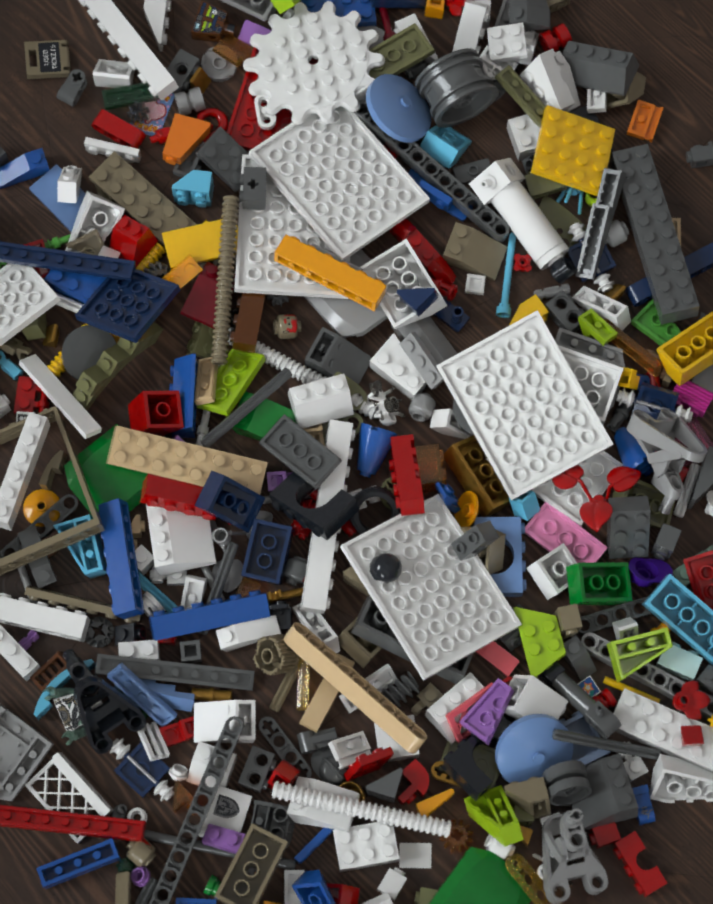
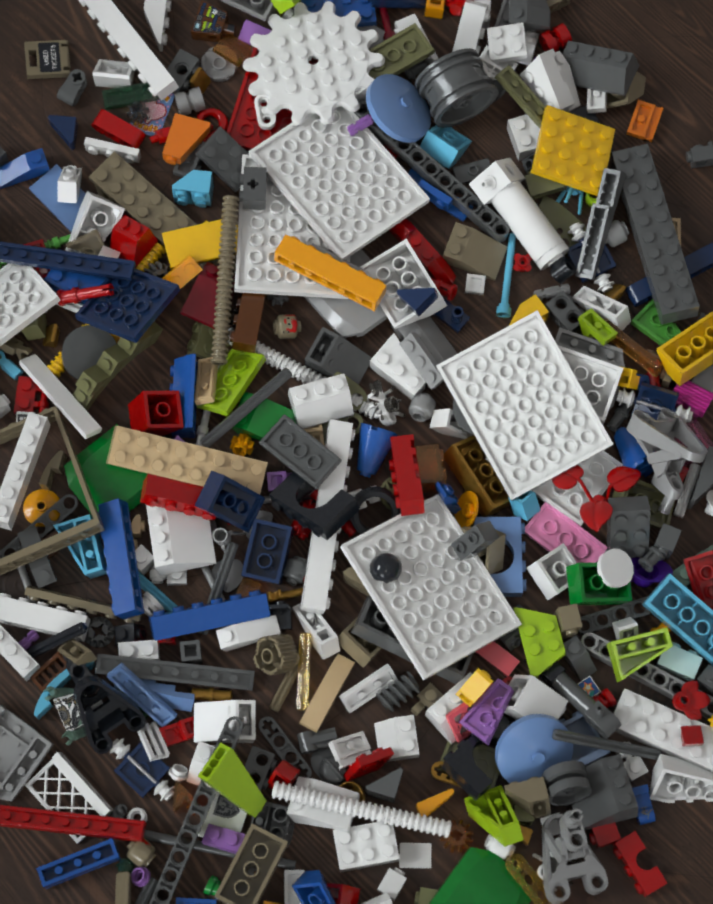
white plate [180,574,208,608] -> none
tan beam [283,622,427,754] -> none
blue tile [294,828,335,864] -> none
red brick [397,758,429,805] -> none
yellow bar [603,676,660,703] -> none
none -> black axle [27,622,88,658]
none -> dark blue slope [47,115,78,151]
none -> red pin [57,283,114,306]
none -> dark tan slope [57,639,97,666]
none -> lime slope [198,743,267,818]
none -> light orange gear [230,433,255,457]
none -> medium lavender axle [347,114,374,136]
none -> yellow slope [455,668,493,707]
none -> white tile [597,548,634,588]
none -> dark grey bush [638,546,664,572]

